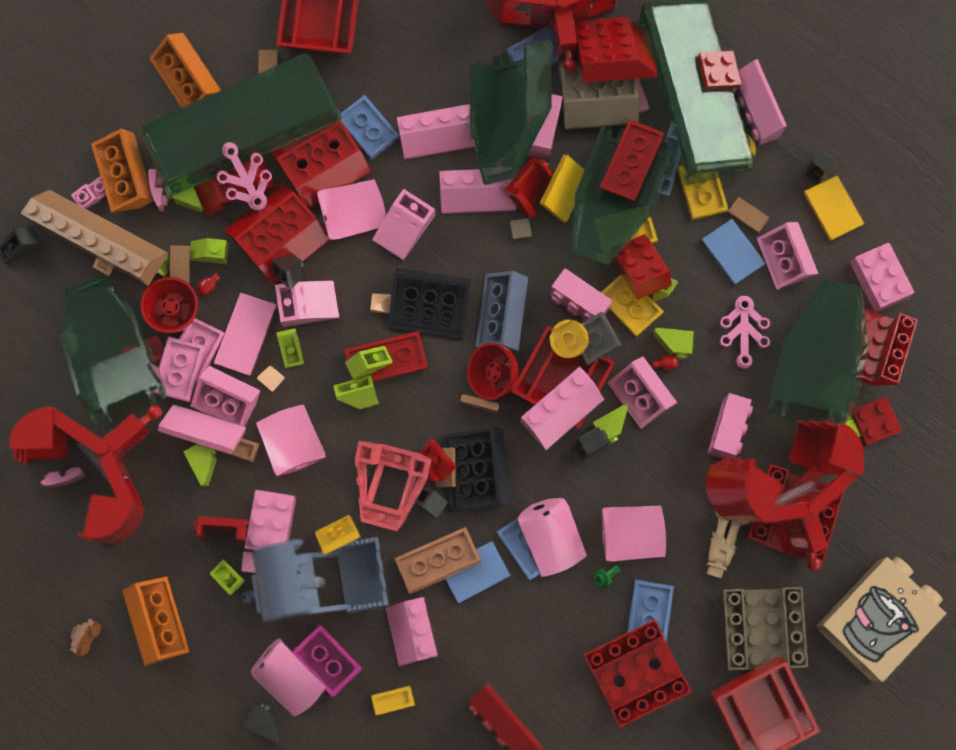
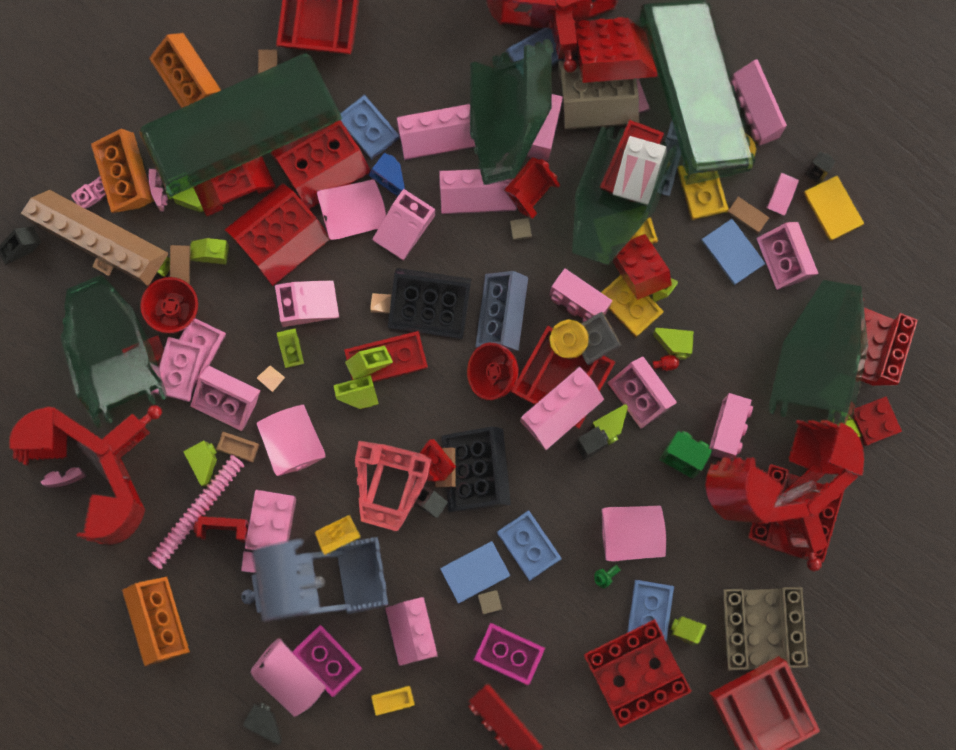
dark orange piece [70,619,102,657] -> none
bright pink tile [158,404,246,454] -> none
red cylinder [197,273,221,296] -> none
lime slope [209,559,245,596] -> none
bright pink tile [214,293,277,376] -> none
bright pink plant [217,142,272,210] -> none
pearl dark grey slope [272,254,304,289] -> none
nougat tile [394,527,482,594] -> none
medium nougat tile [460,394,499,414] -> none
bright pink piece [518,498,587,577] -> none
yellow tile [539,155,590,223] -> none
plate [697,51,742,89] -> none
tan piece [707,511,750,579] -> none
bright pink plant [720,296,770,369] -> none
tan brick [815,556,946,683] -> none
bright pink brick [850,243,915,312] -> none
none -> bright pink piece [148,455,244,569]
none -> blue slope [369,152,405,197]
none -> dark pink brick [474,623,545,686]
none -> dark tan tile [478,590,502,615]
none -> white slope [613,136,667,206]
none -> green brick [659,431,713,479]
none -> lime slope [670,616,706,646]
none -> bright pink slope [767,173,799,216]

